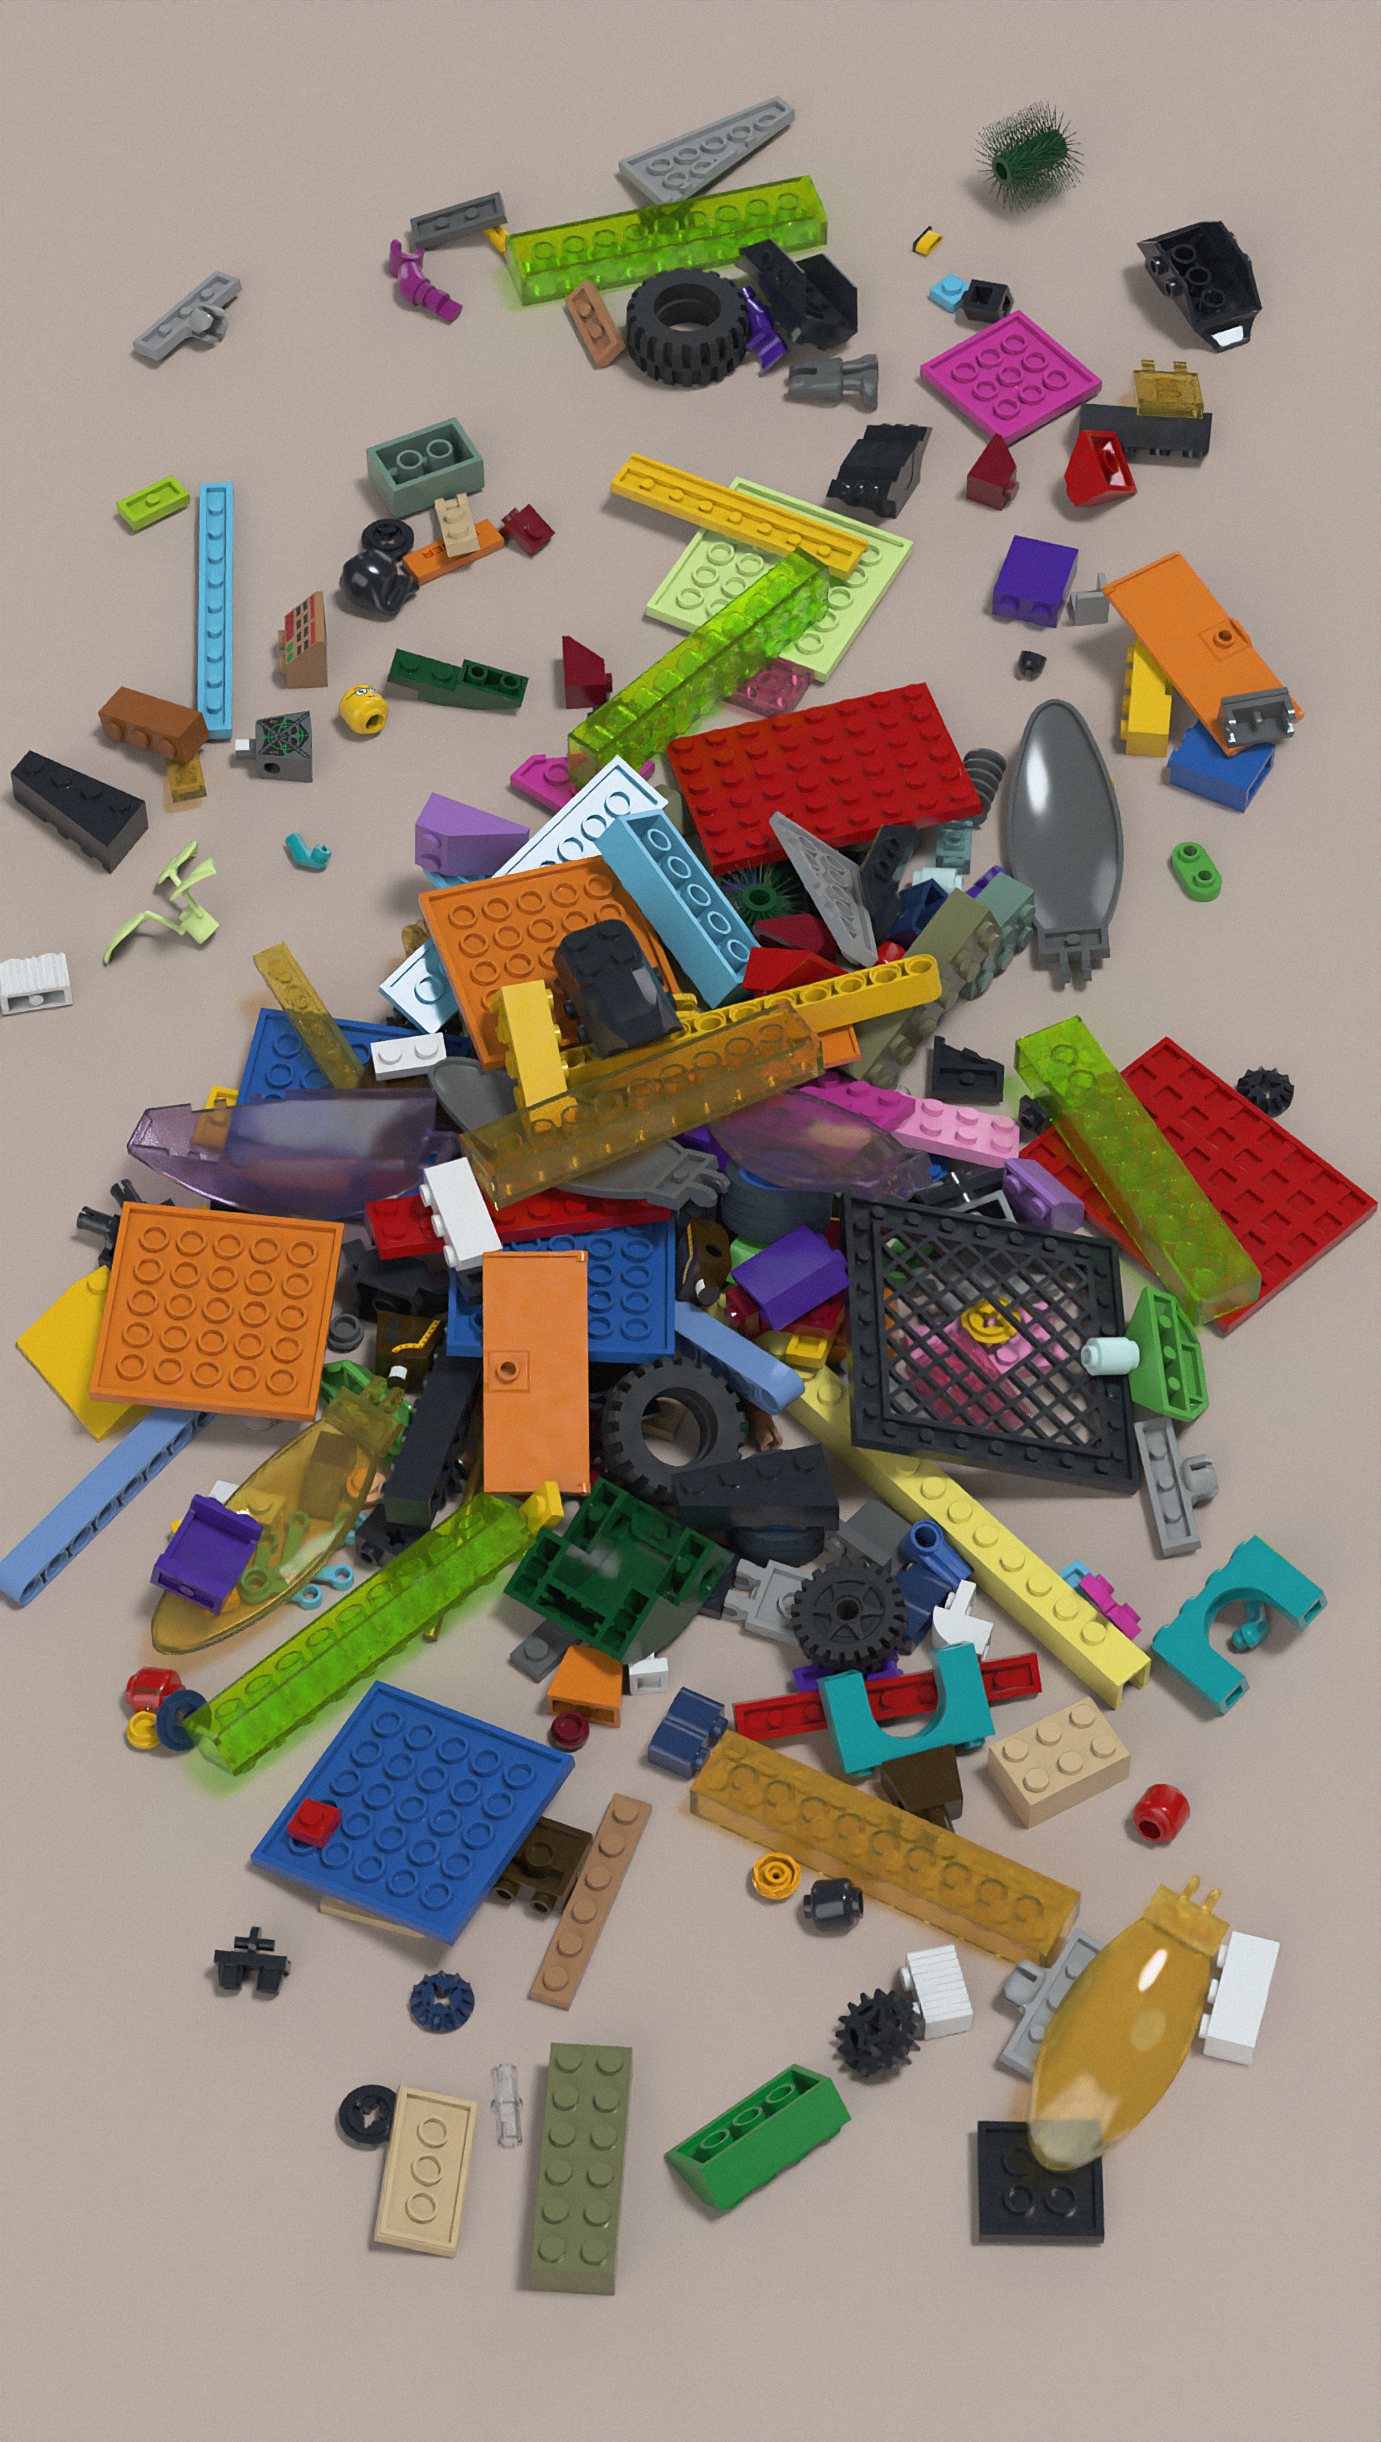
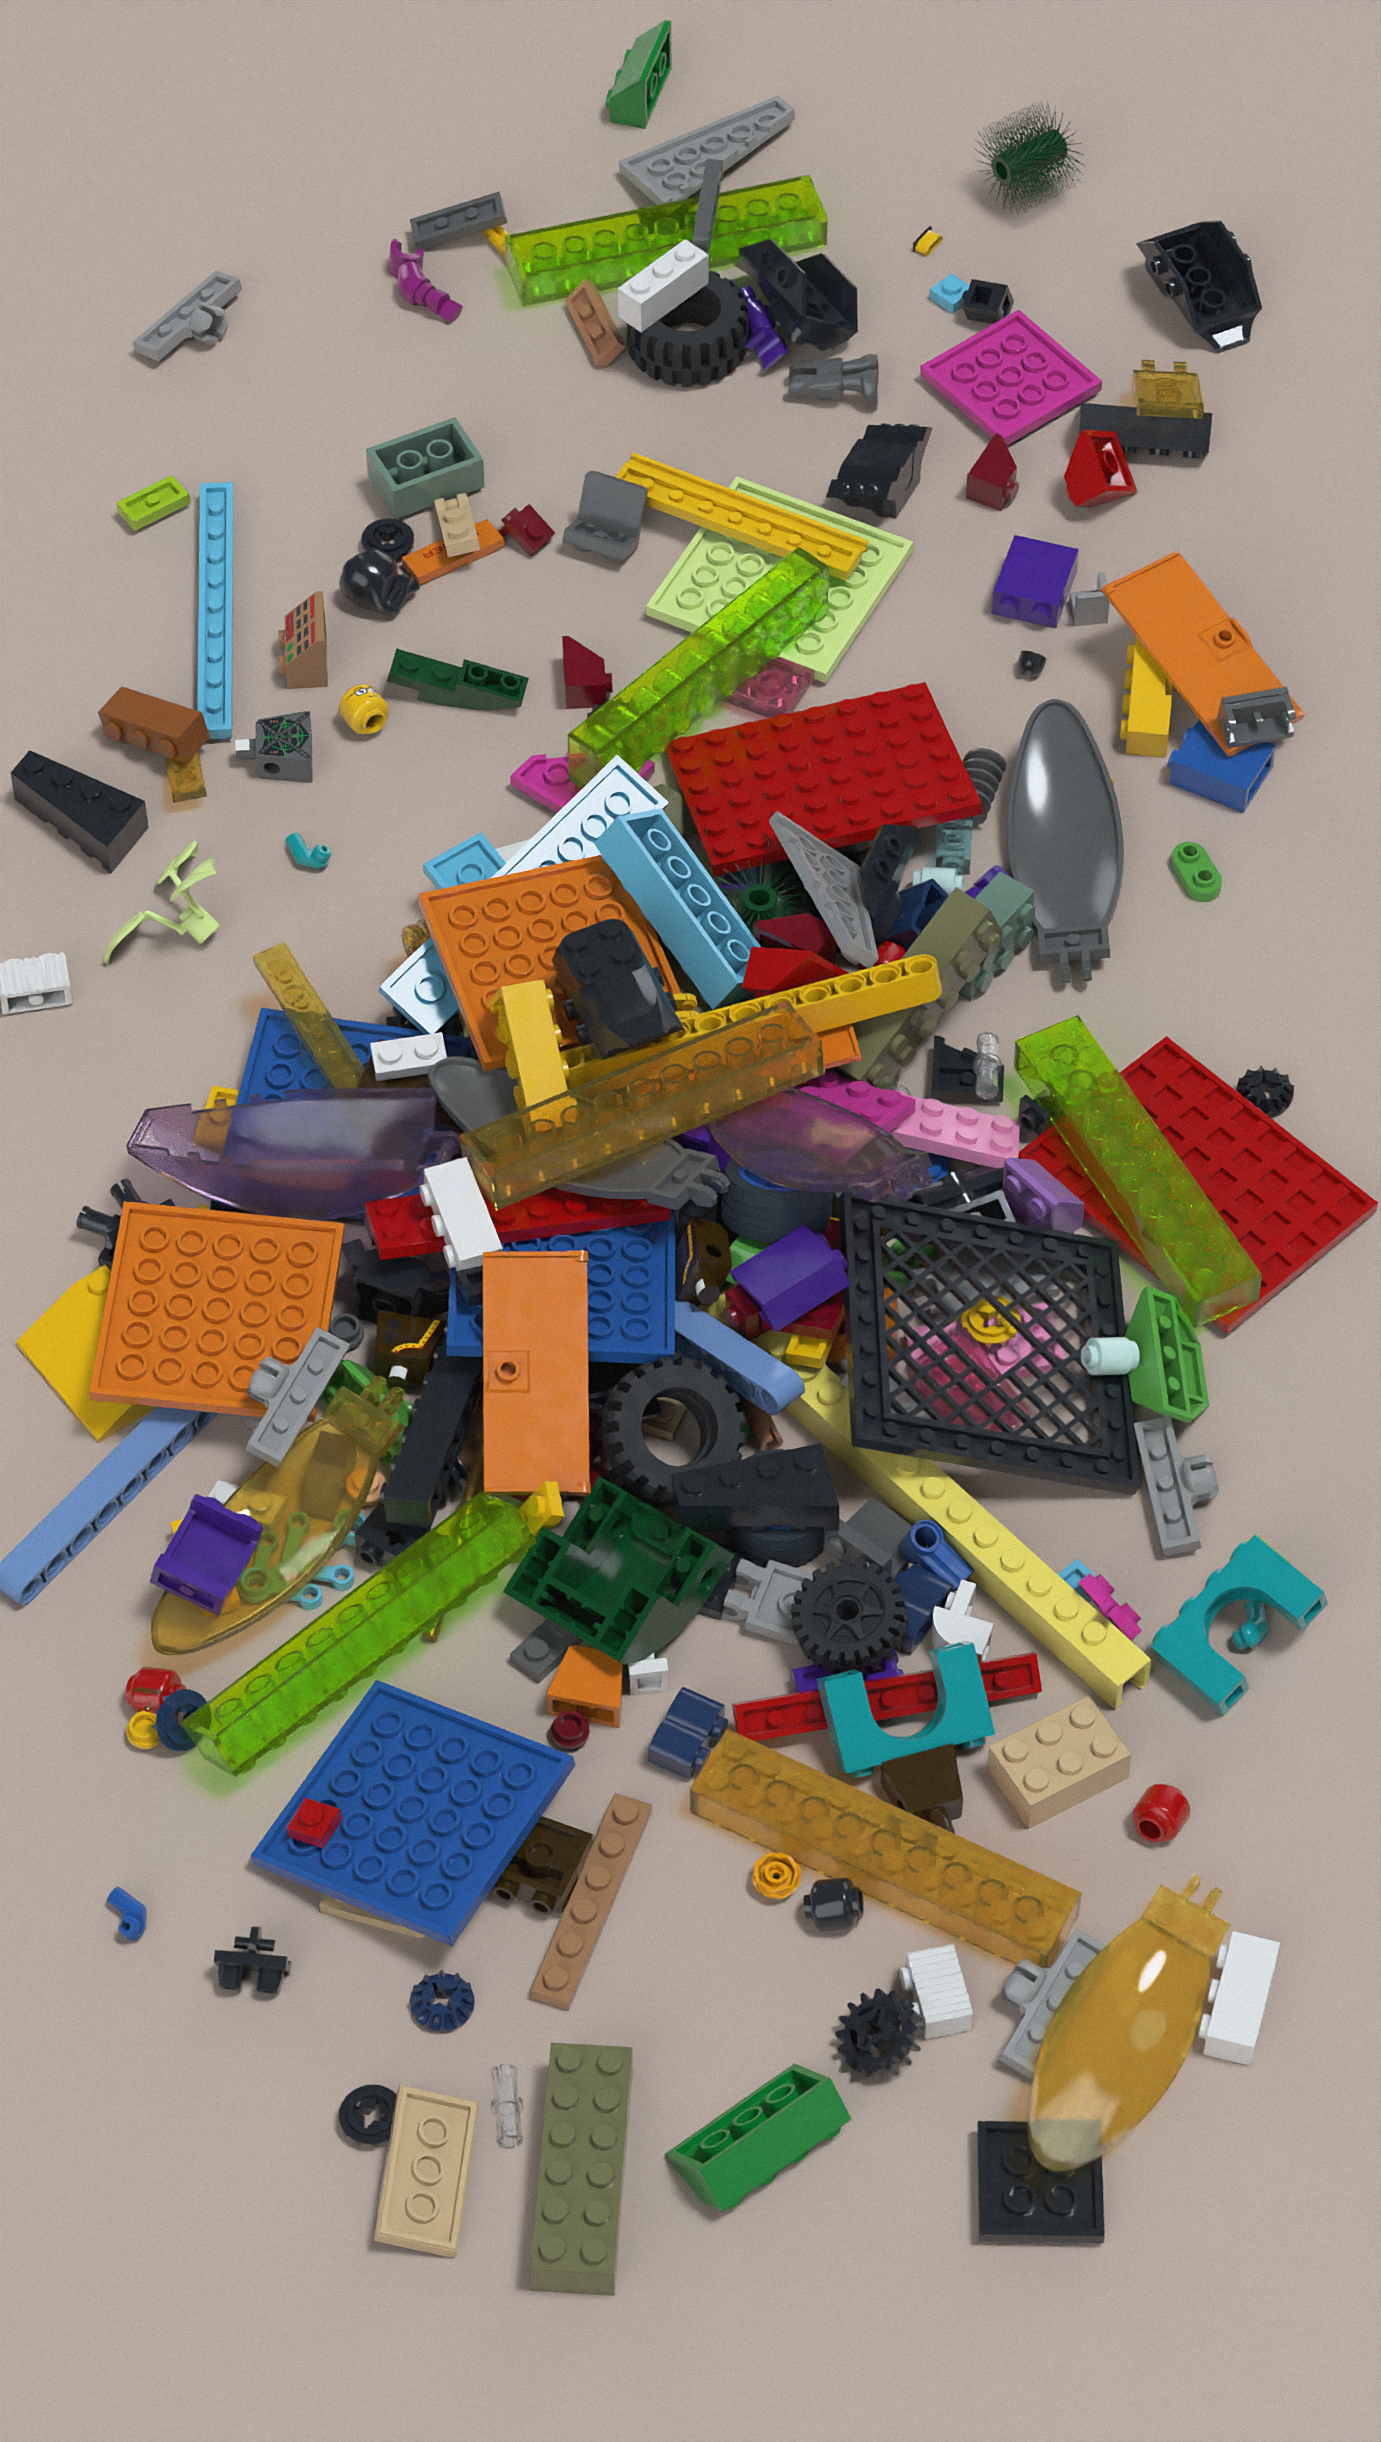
medium lavender slope [415,792,530,876] -> none
none -> blue arm [107,1886,147,1940]
none -> light grey plate [246,1327,350,1468]
none -> dark grey bracket [562,470,648,561]
none -> green slope [606,20,672,129]
none -> white brick [618,239,709,332]
none -> dark grey beam [692,159,723,255]
none -> clear pin [973,1032,1002,1099]

